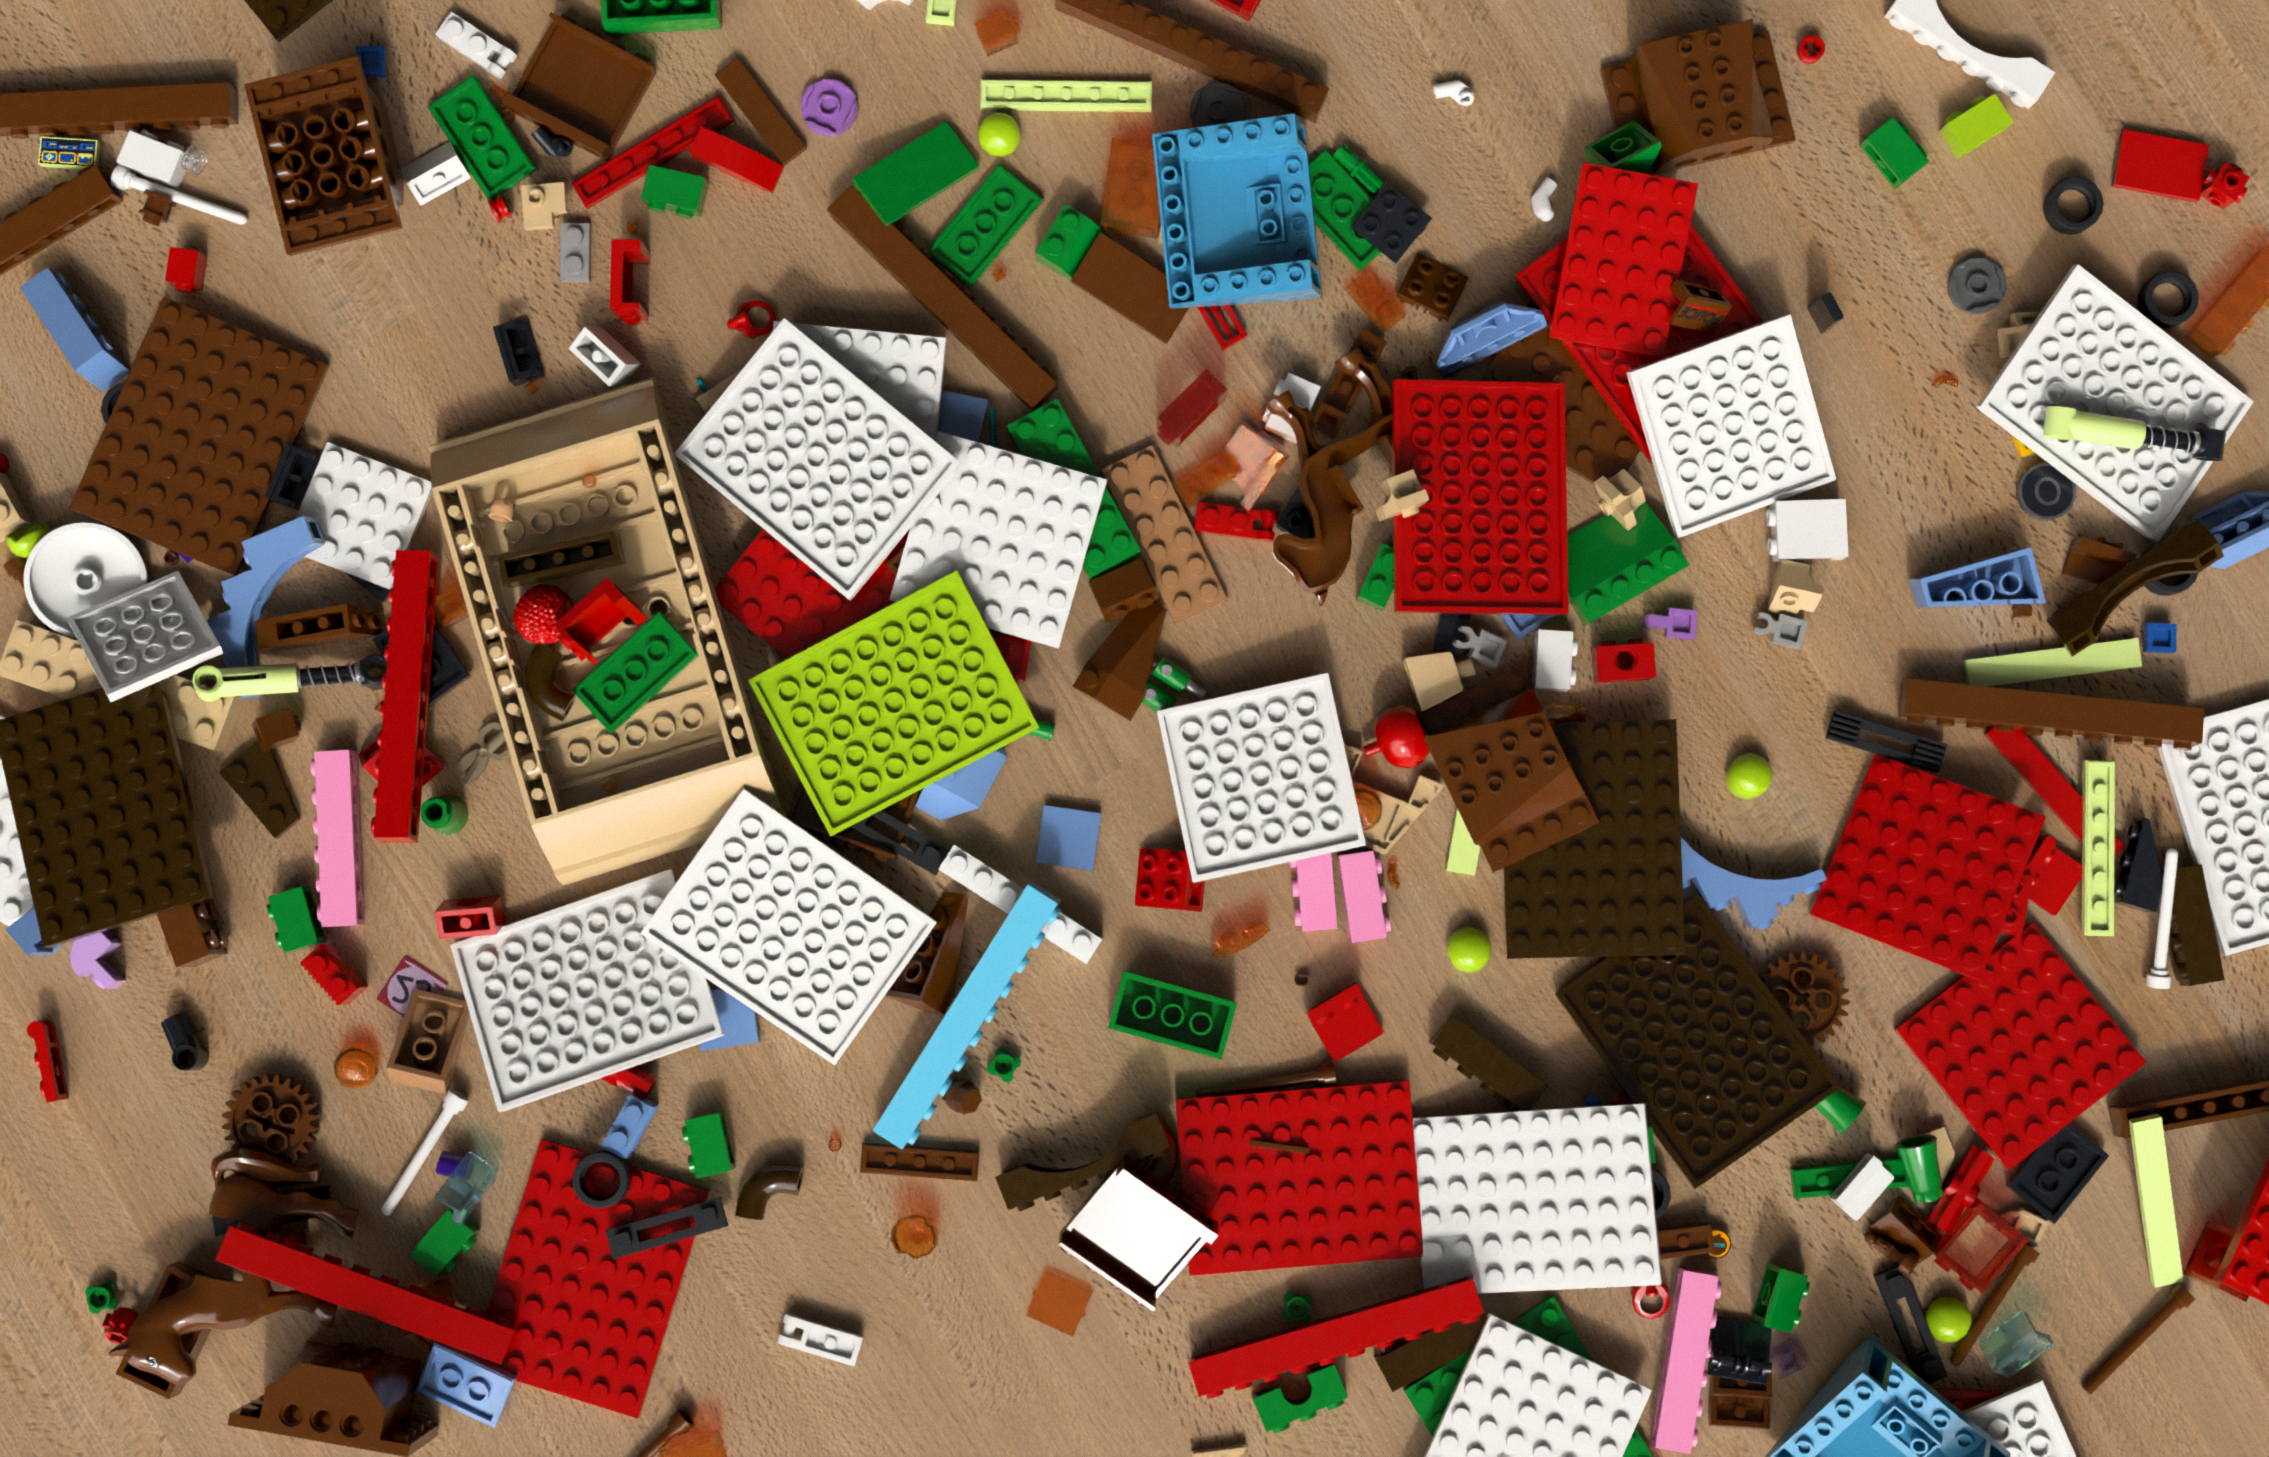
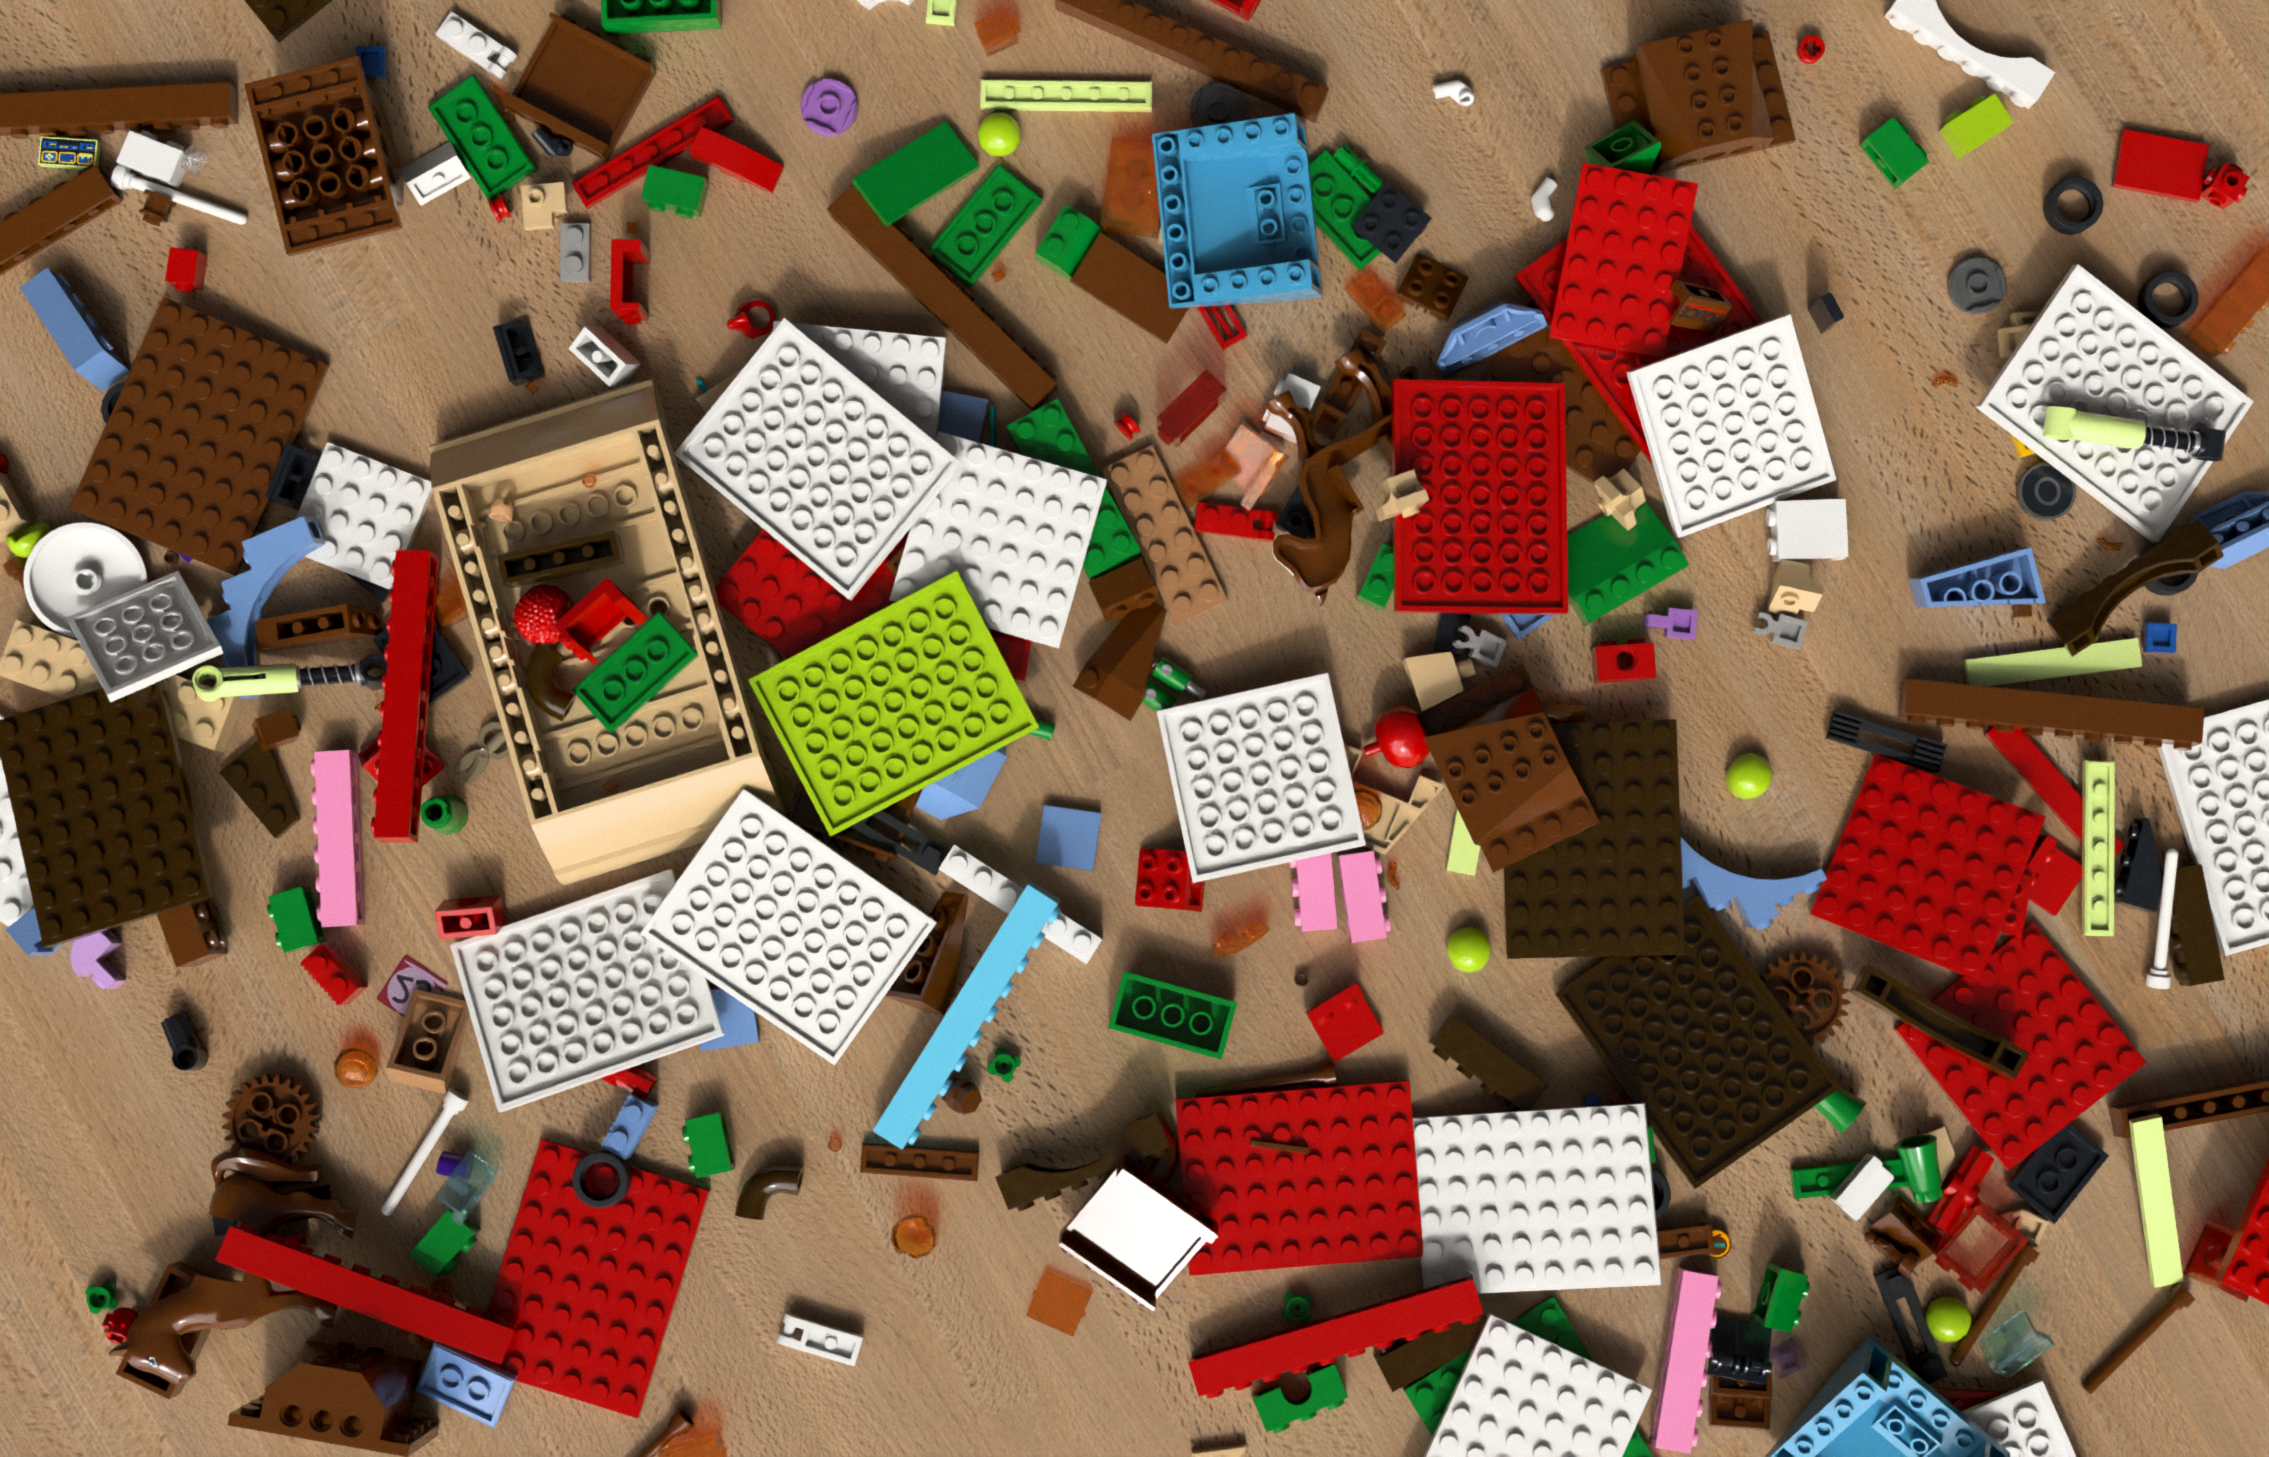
red plate [27,1020,69,1103] -> none
black container [605,1197,729,1259] -> none
reddish brown tile [714,58,807,166] -> none
white brick [1532,629,1578,692] -> none
piece [1631,1282,1670,1319] -> none
reddish brown panel [2062,536,2137,585] -> none
none -> red bush [1113,412,1141,441]
none -> dark brown arch [1849,965,2029,1079]

